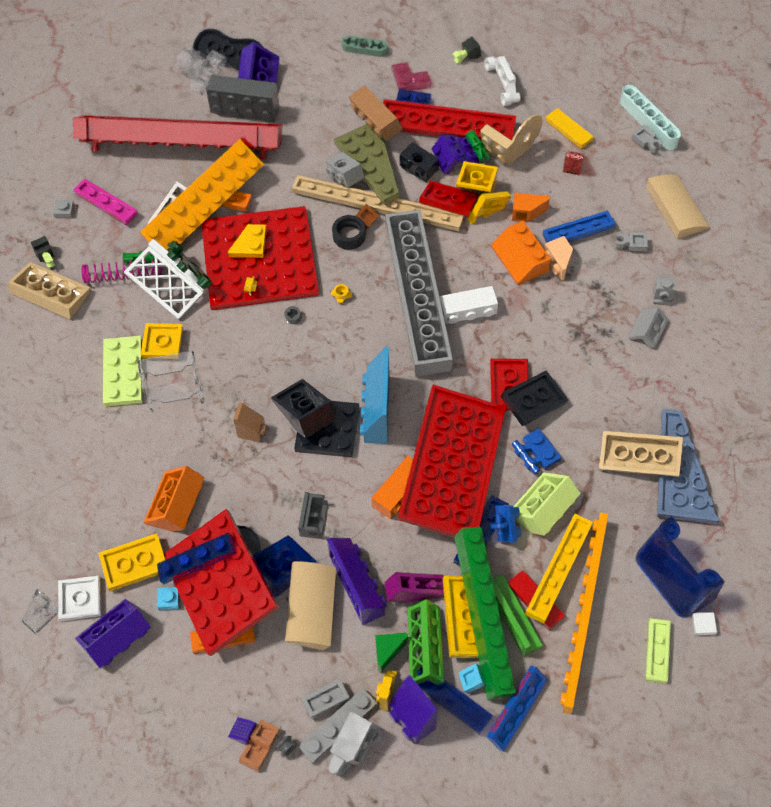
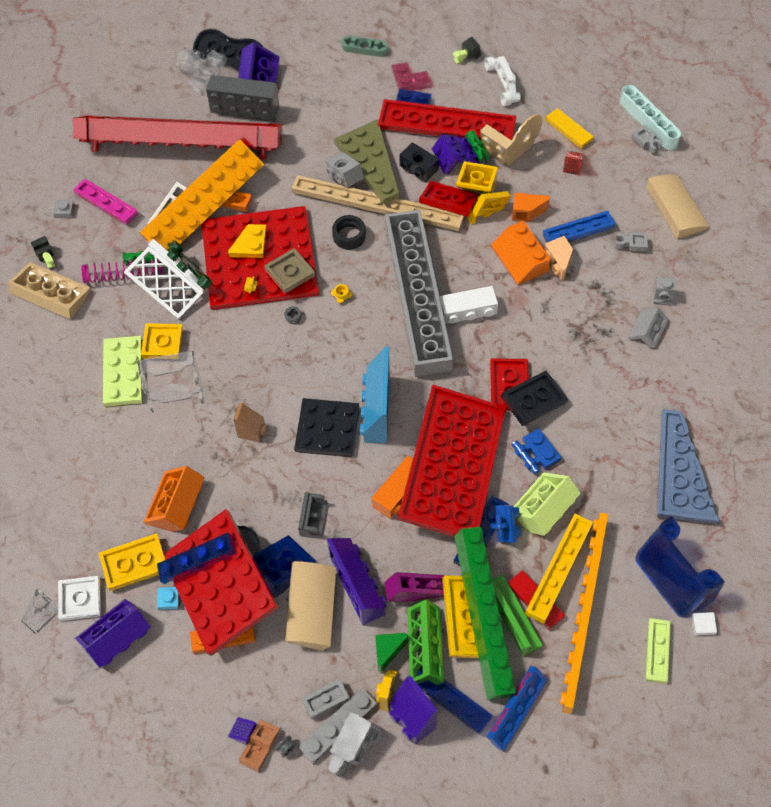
black slope [271,379,338,438] -> none
medium nougat brick [349,85,403,141] -> none
dark orange plate [355,204,379,229] -> none
medium azure plate [458,663,486,694] -> none
tan slope [599,431,684,477] -> none
none -> dark tan plate [264,248,315,294]

